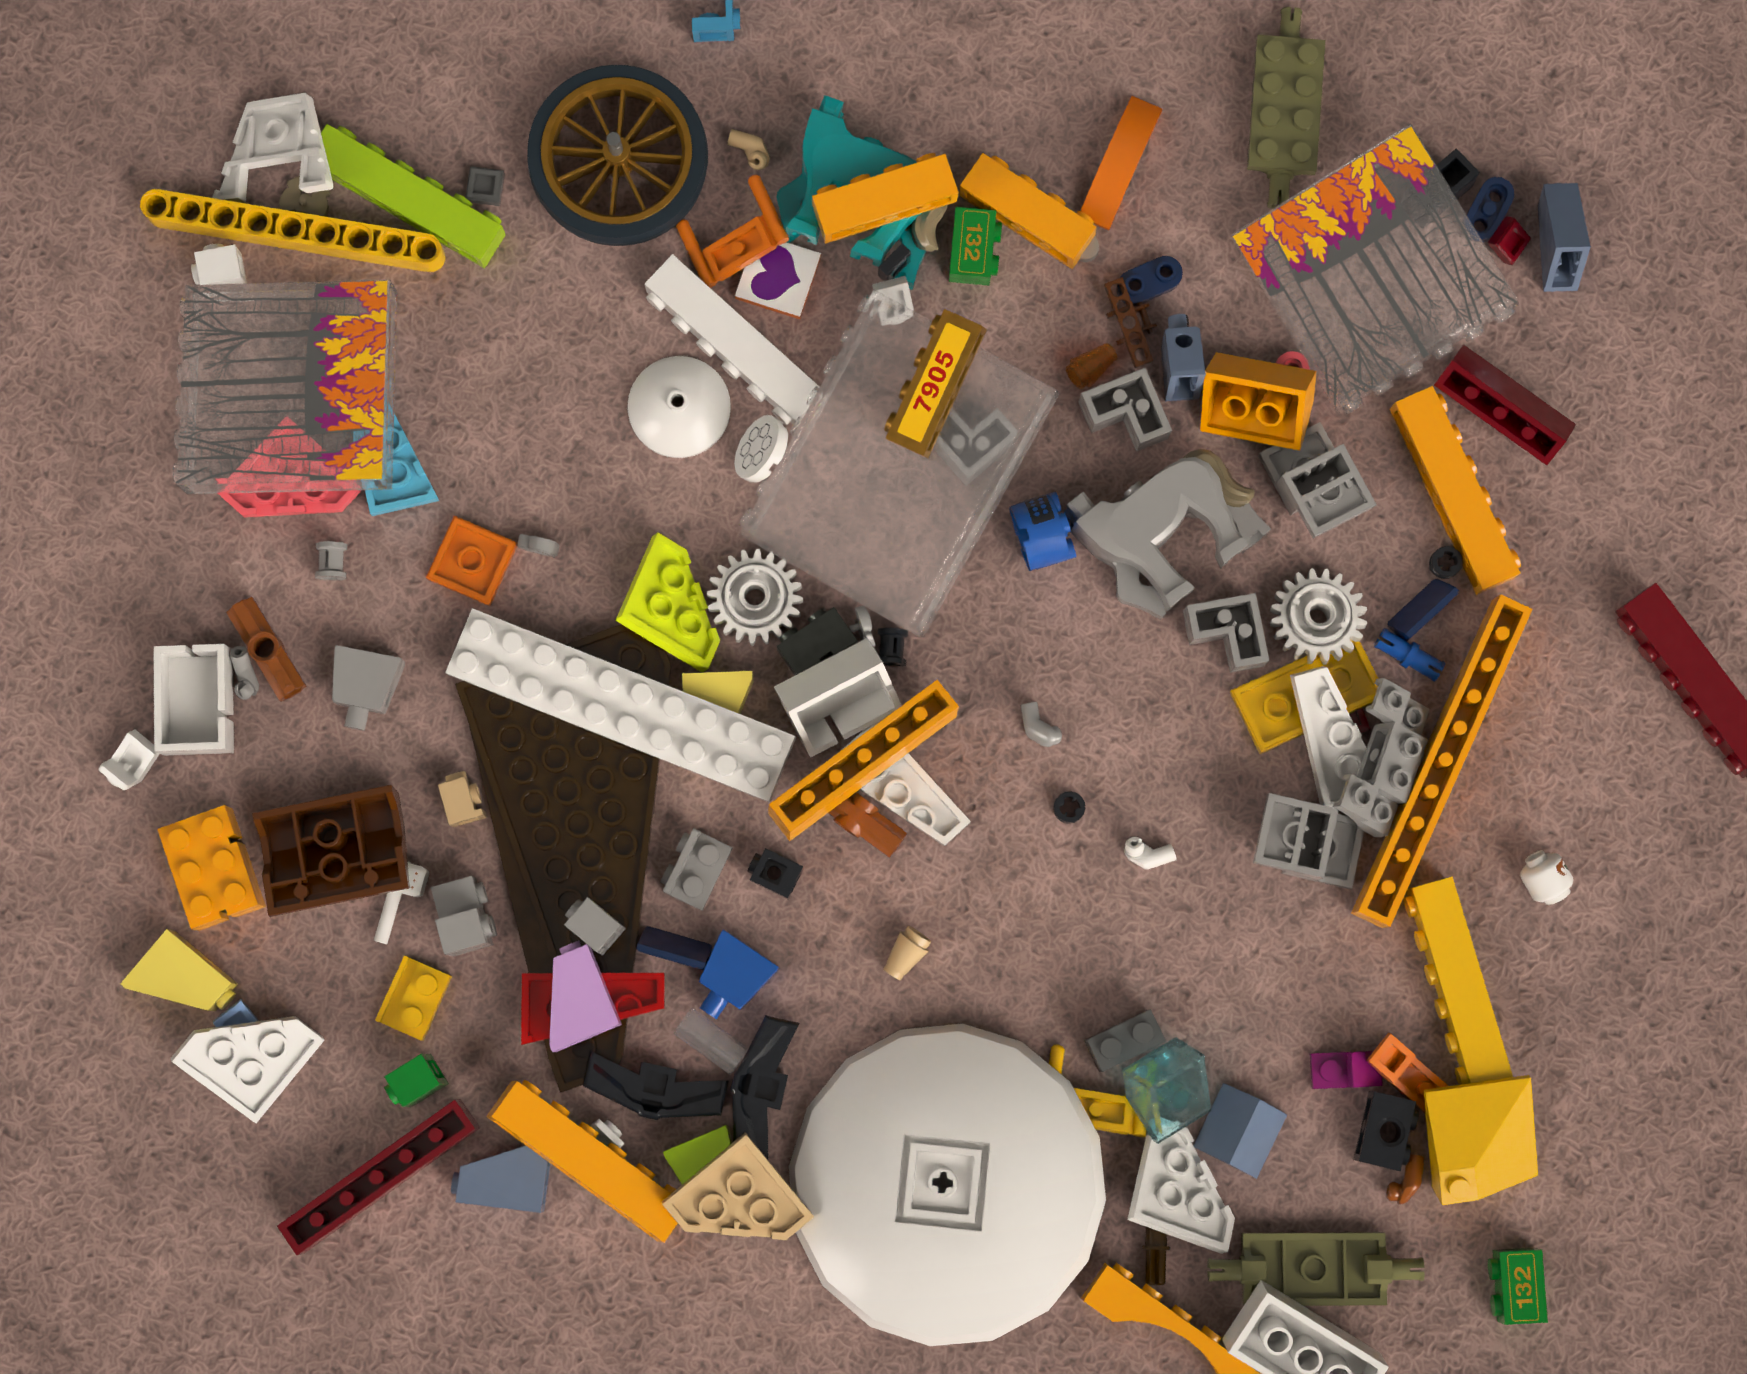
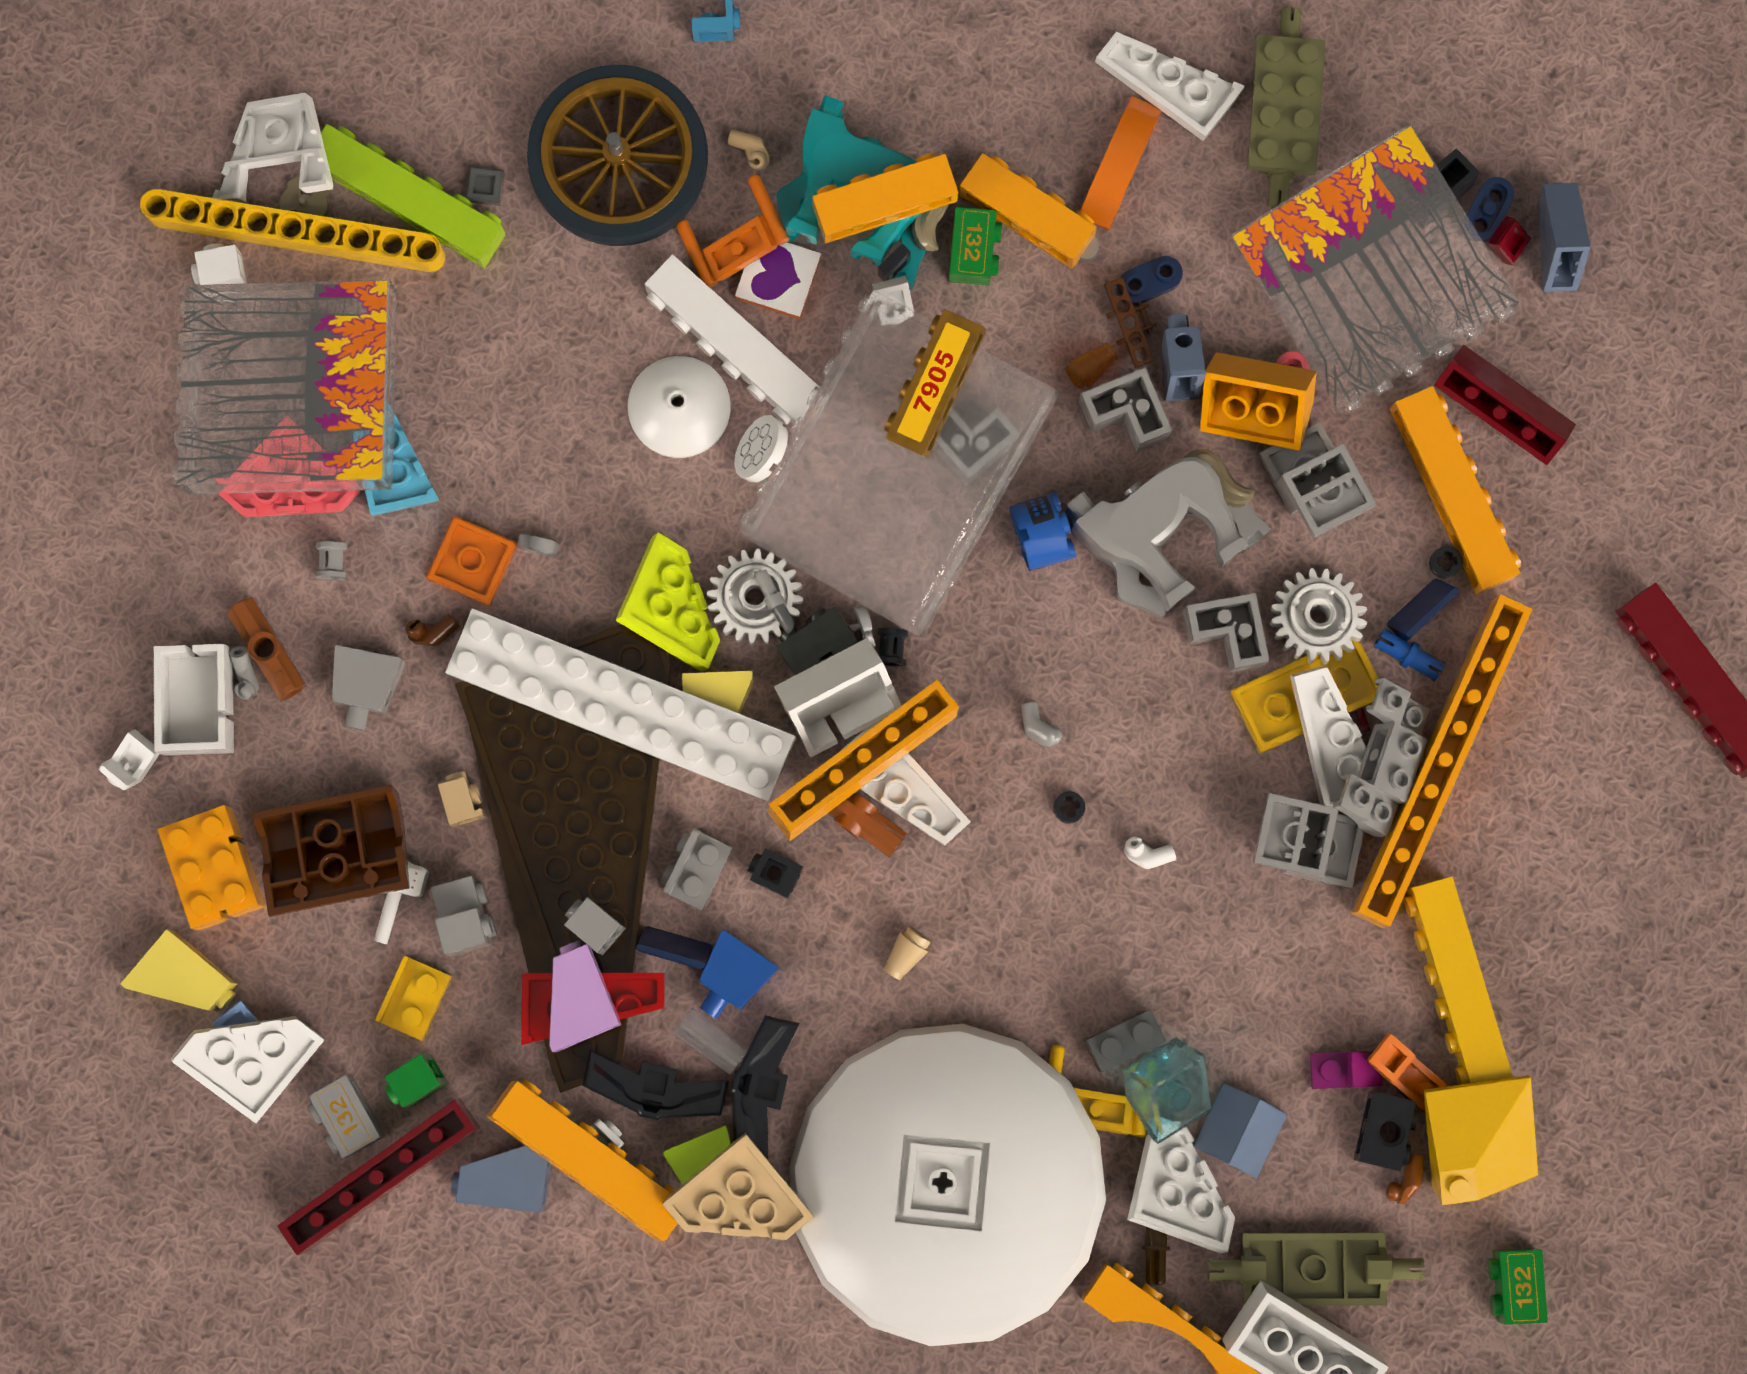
white head [1520,850,1573,905] -> none
none -> light grey brick [308,1075,385,1159]
none -> reddish brown arm [406,613,460,646]
none -> light grey piece [754,569,794,633]
none -> white wing [1095,32,1245,141]

